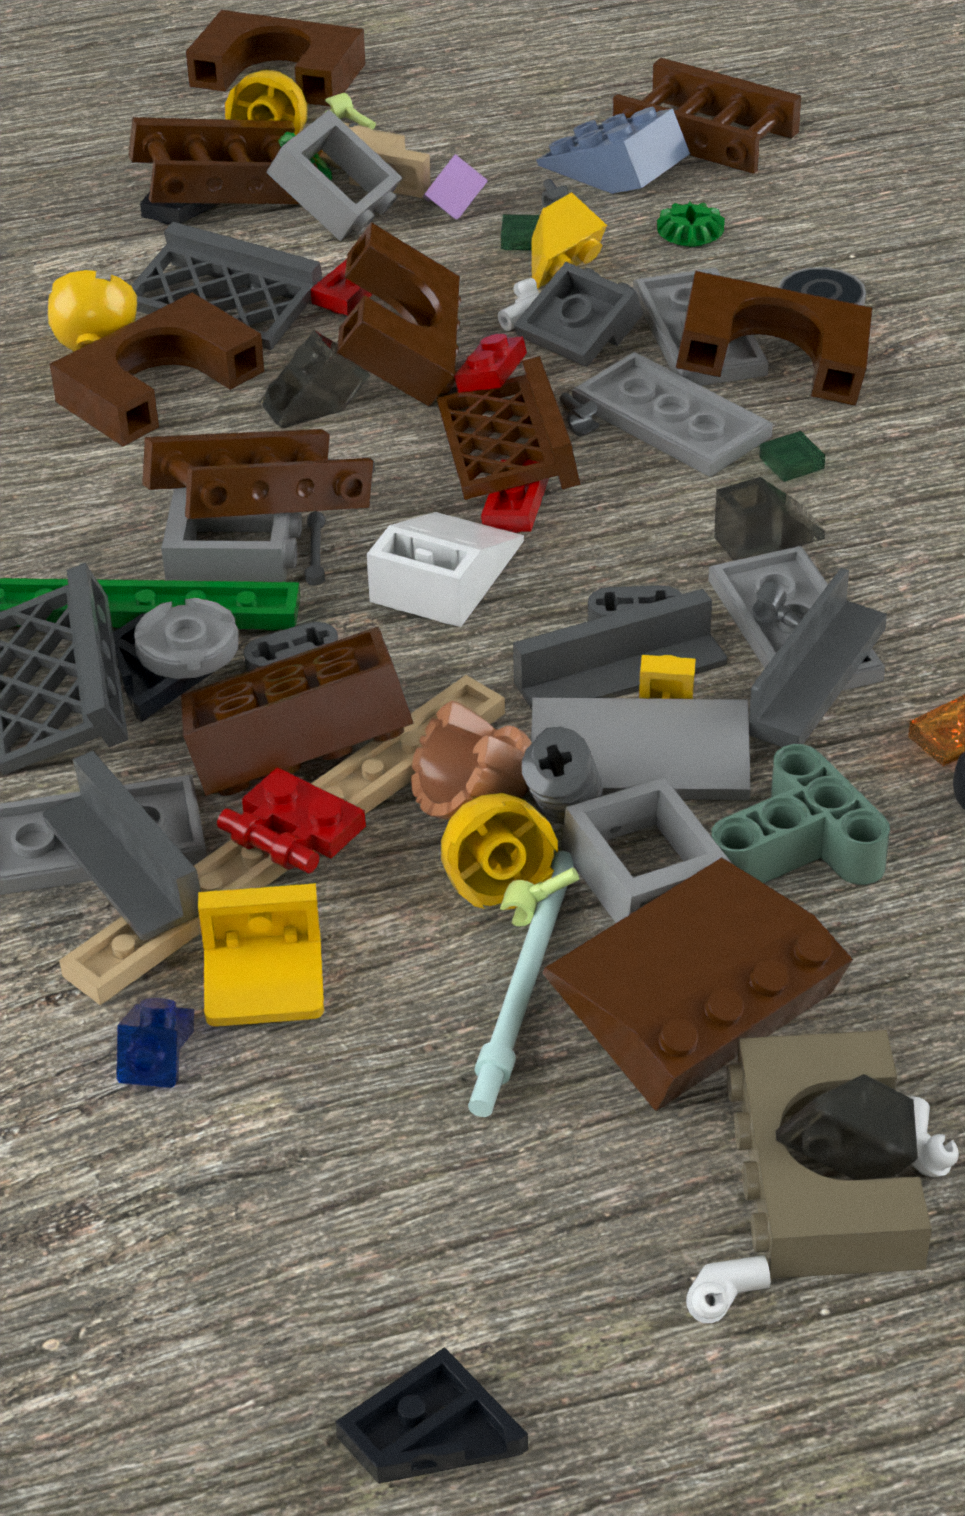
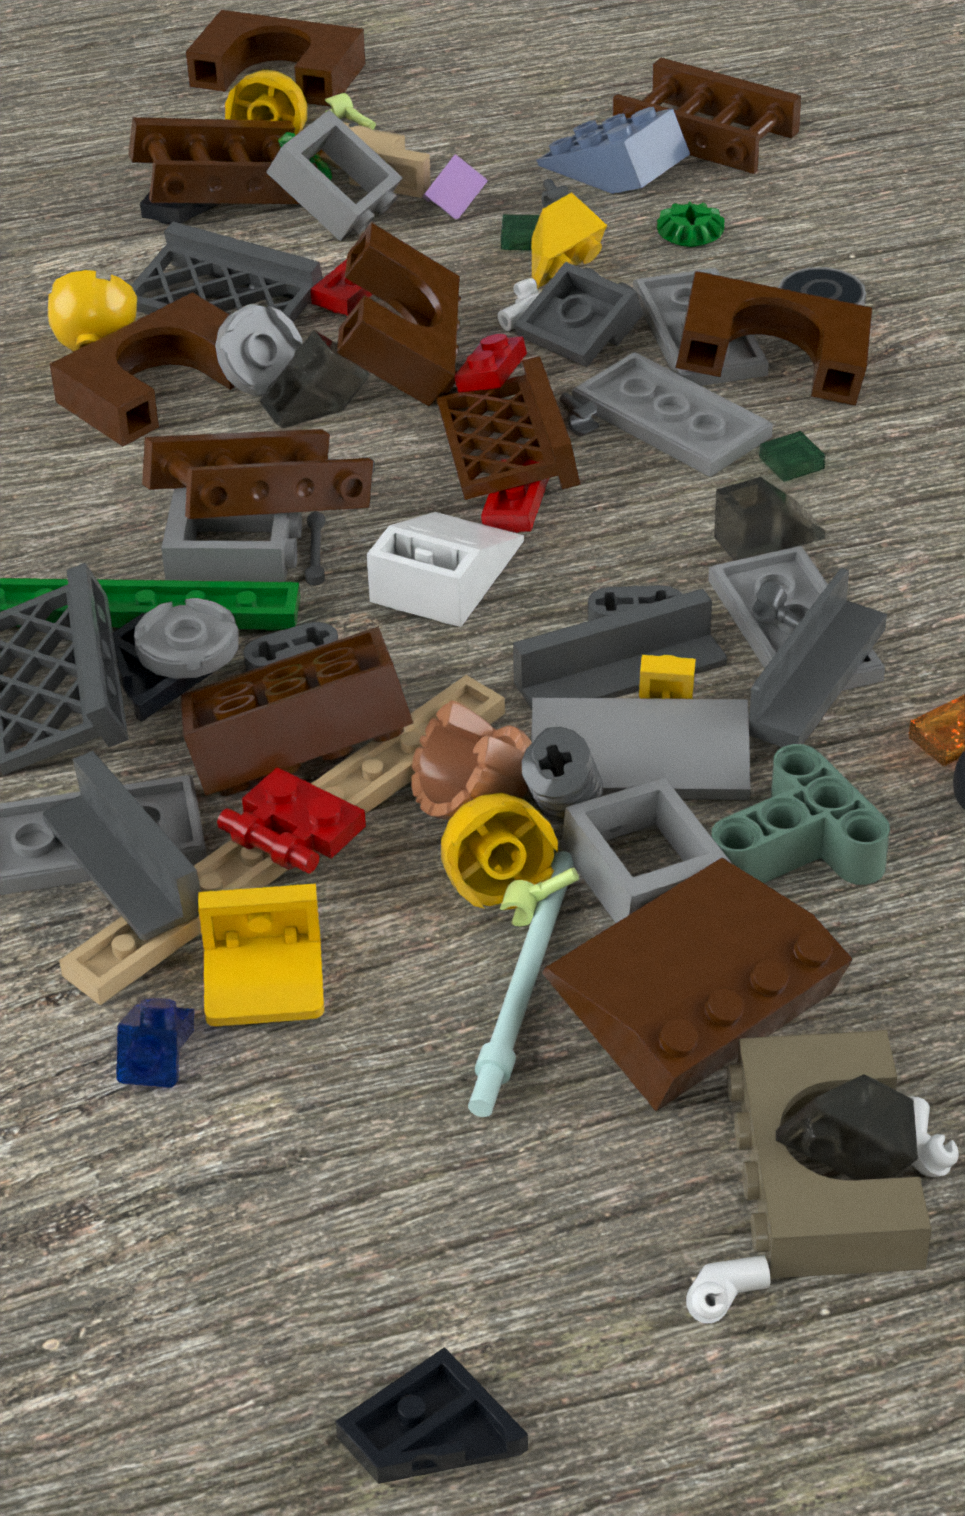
none -> light grey tile [215,304,303,396]

